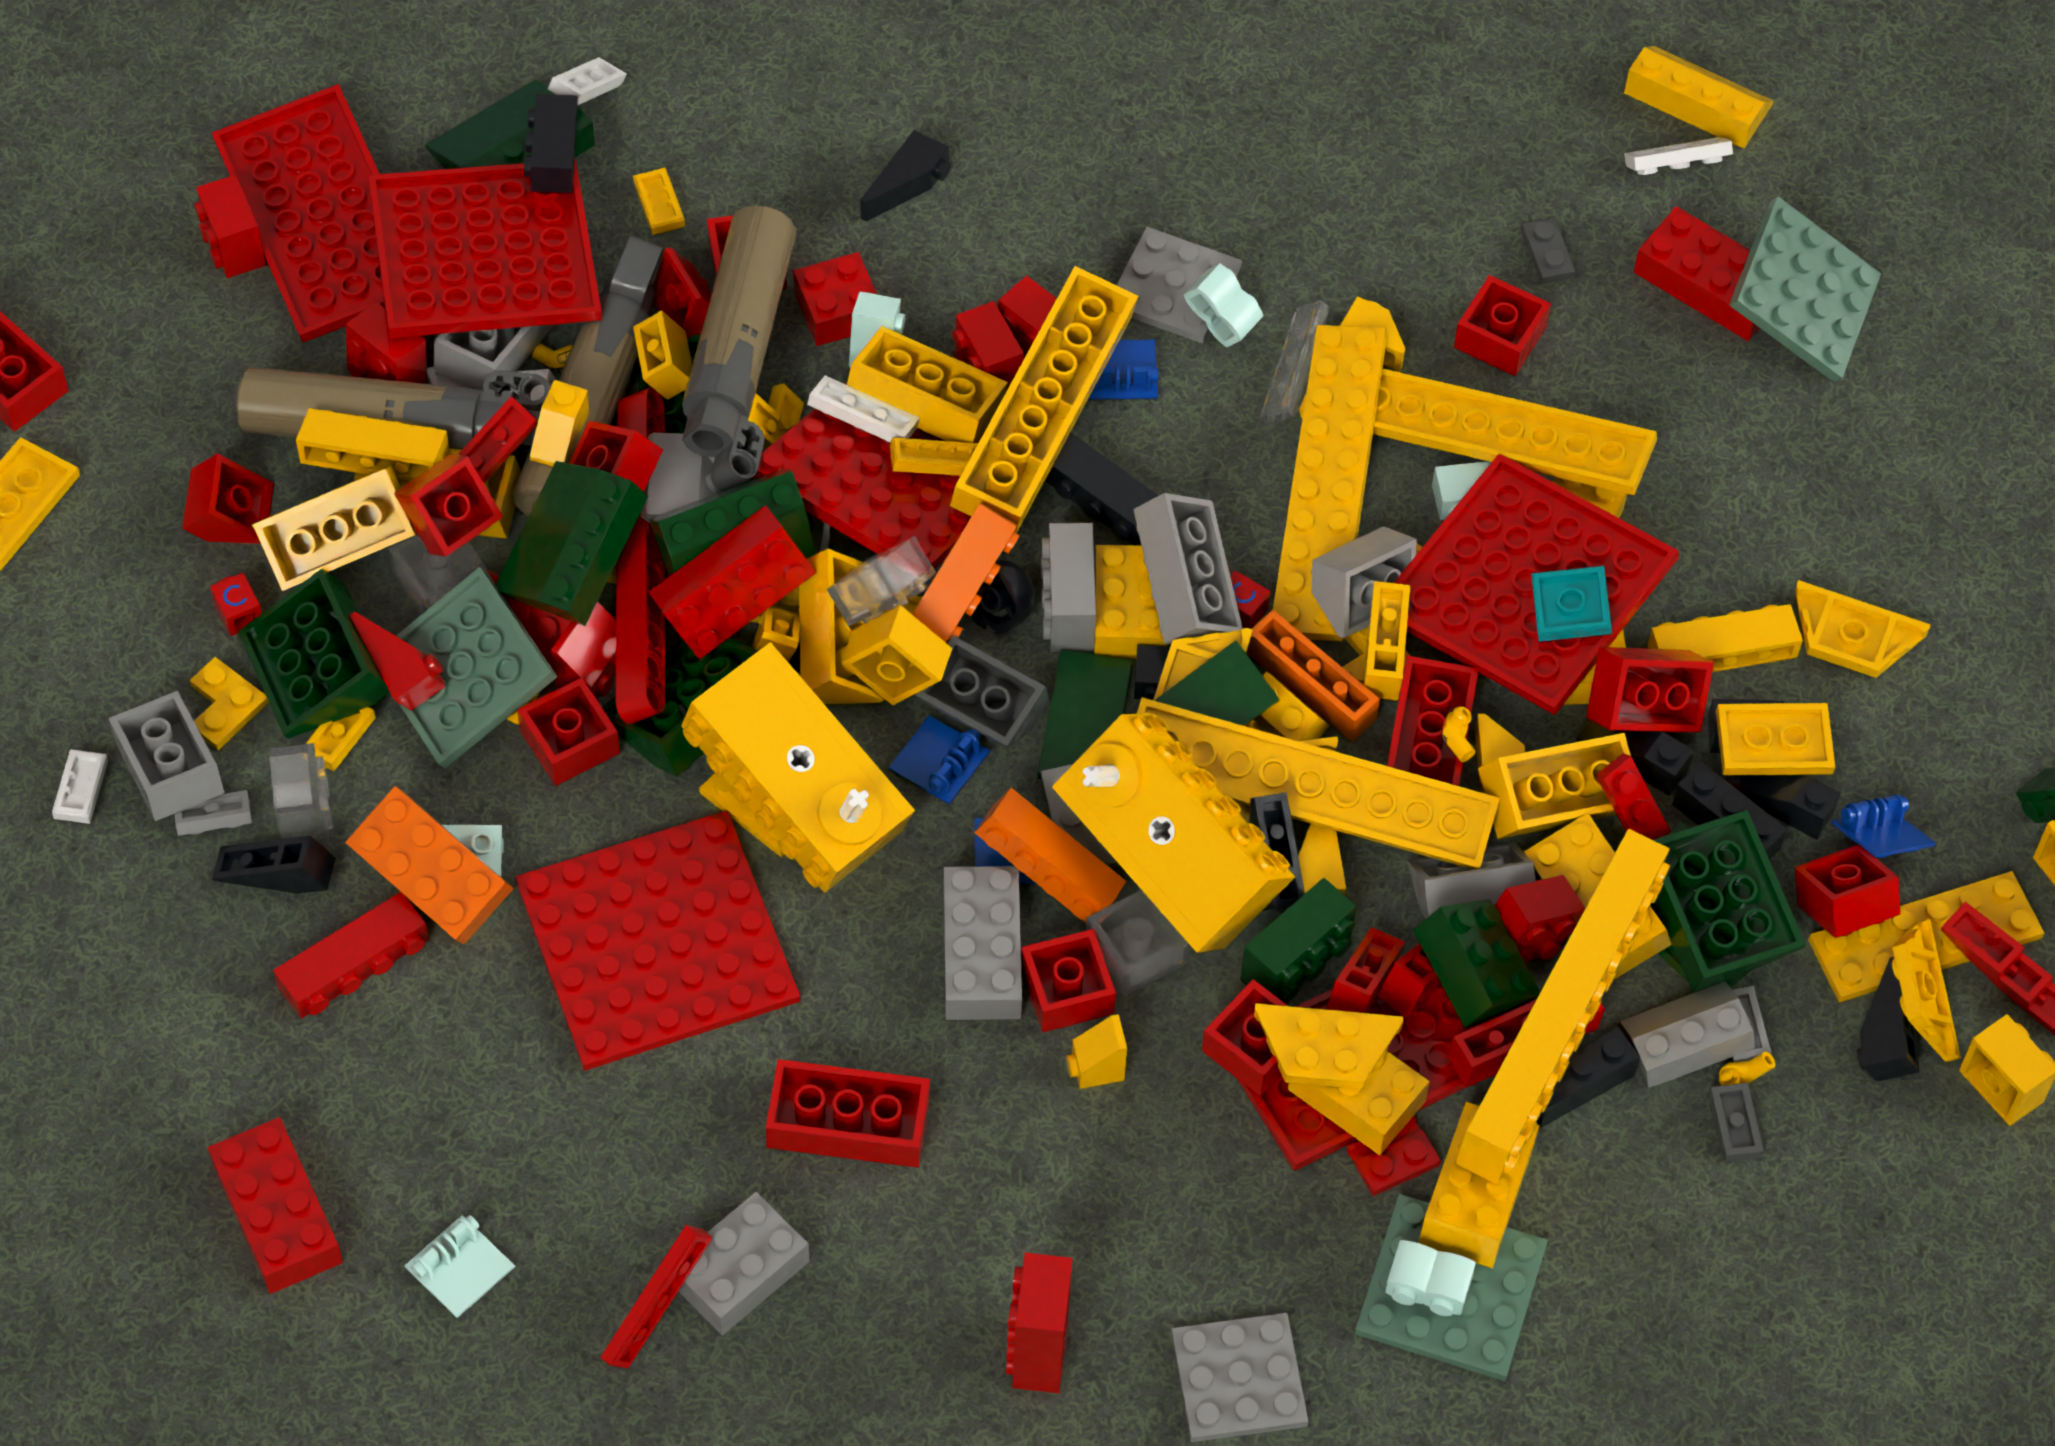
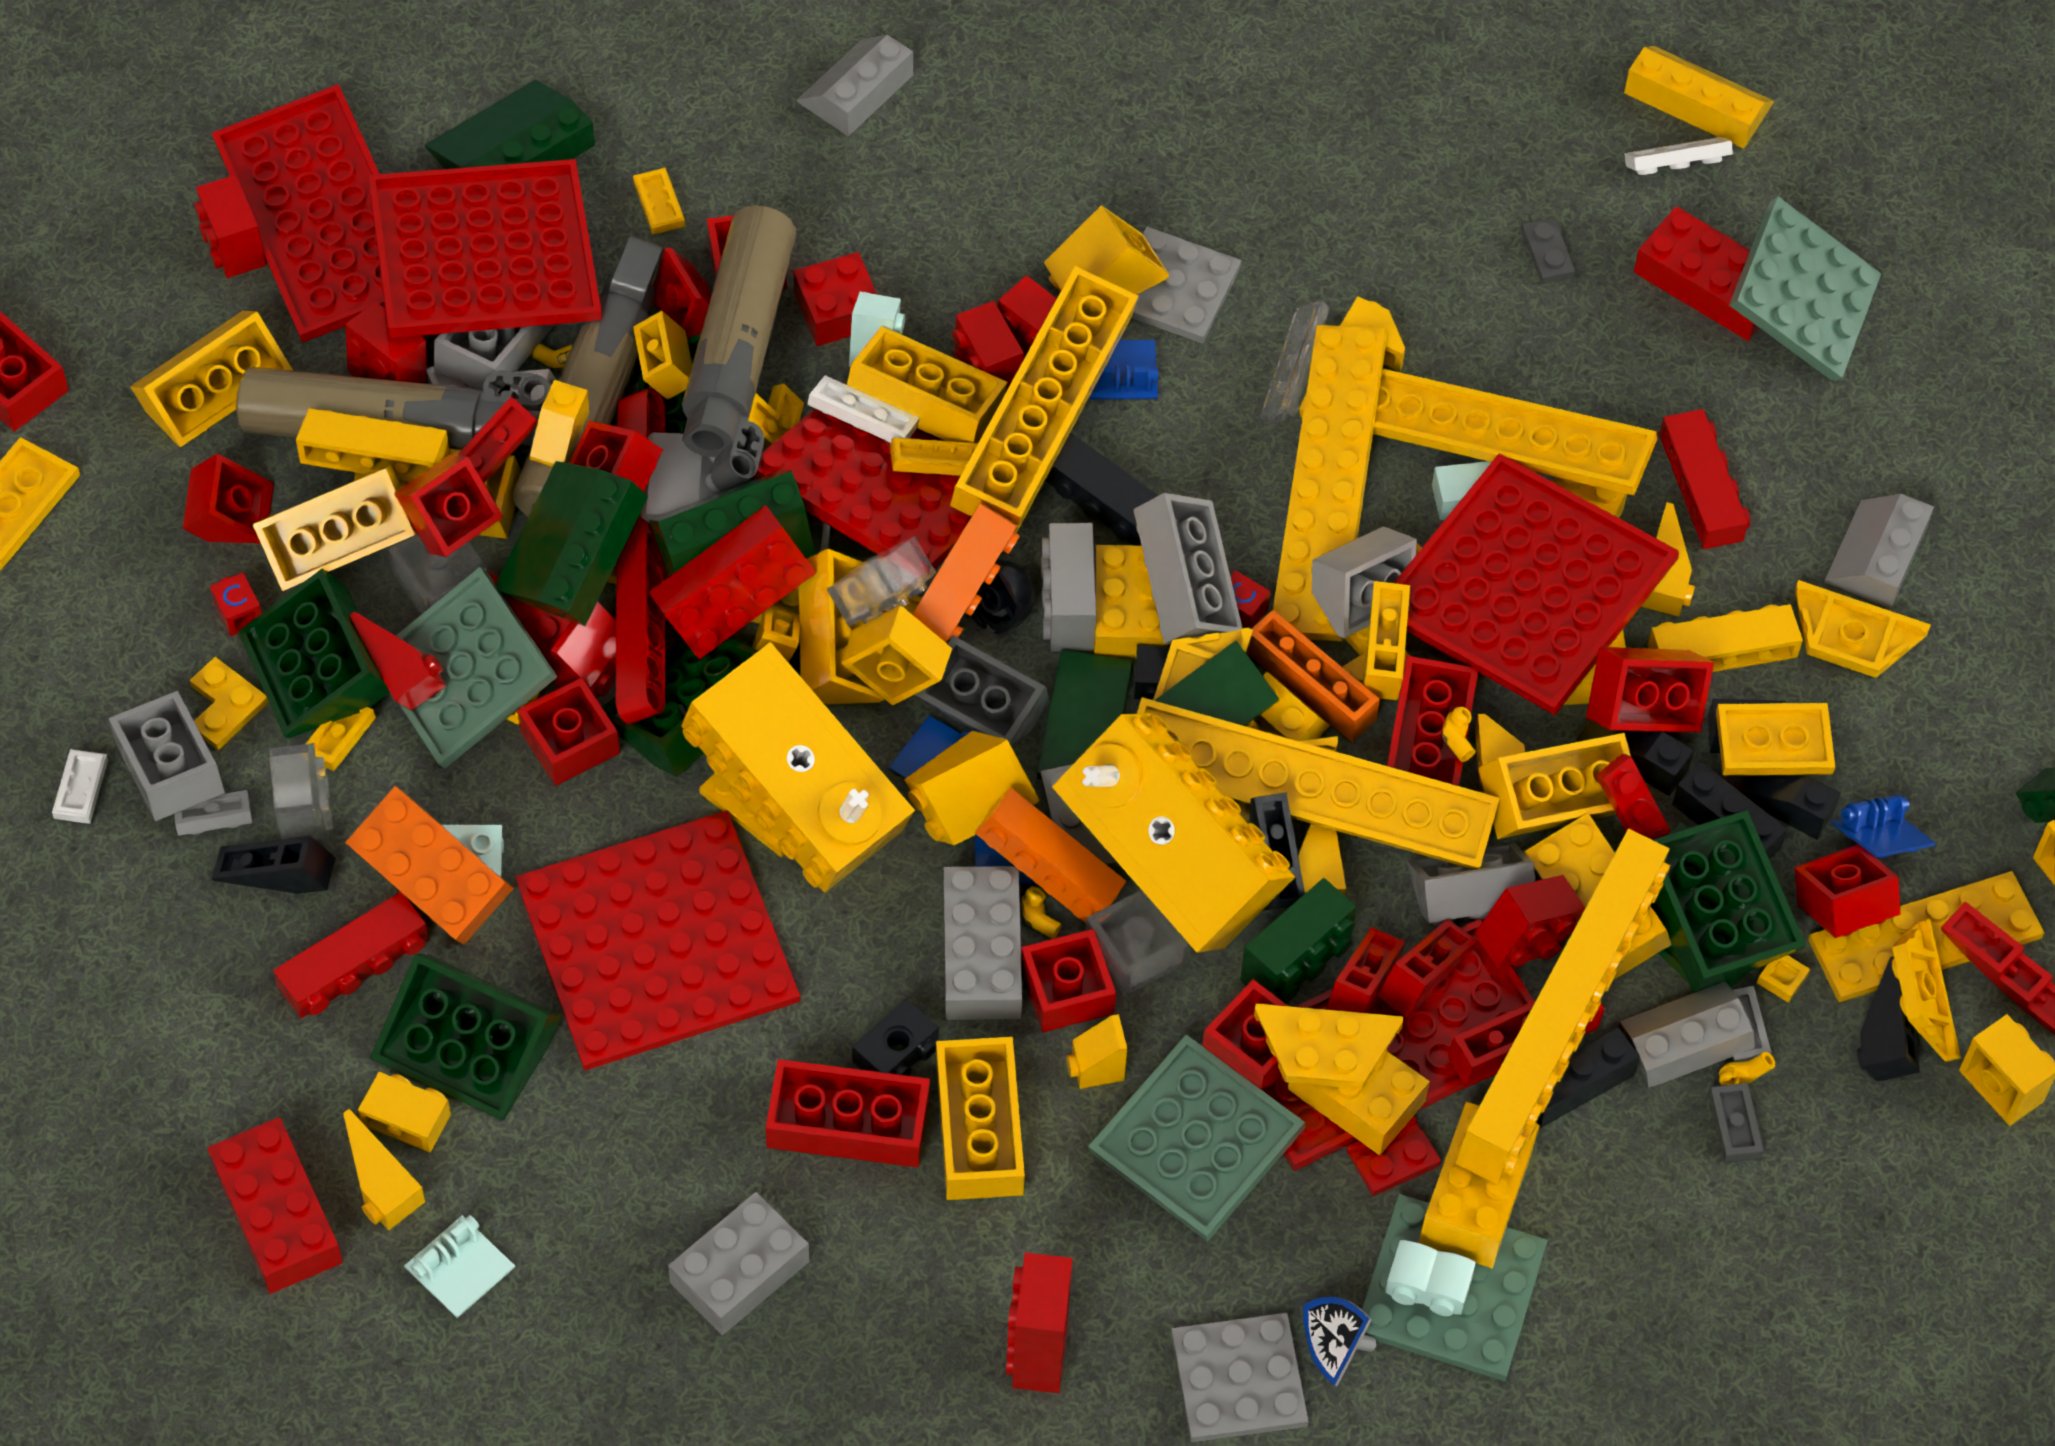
black brick [524,94,578,193] -> none
white plate [548,57,627,105] -> none
red tile [600,1225,712,1369] -> none
black slope [860,130,951,221] -> none
light aqua brick [1184,263,1263,347] -> none
dark green brick [1413,899,1540,1028] -> none
red brick [1454,275,1551,377] -> none
teal tile [1531,566,1612,642] -> none
none -> yellow slope [130,311,293,447]
none -> yellow slope [343,1109,425,1230]
none -> yellow brick [358,1072,451,1153]
none -> dark green slope [370,953,562,1120]
none -> light grey slope [797,35,913,136]
none -> black brick [852,998,939,1076]
none -> yellow slope [904,731,1040,845]
none -> yellow brick [936,1037,1025,1200]
none -> yellow arm [1020,887,1062,939]
none -> yellow slope [1044,205,1170,295]
none -> sand green plate [1088,1034,1306,1242]
none -> shield [1303,1297,1376,1386]
none -> yellow slope [1641,502,1695,617]
none -> red brick [1659,409,1750,550]
none -> yellow plate [1757,955,1810,1003]
none -> light grey slope [1824,494,1934,609]

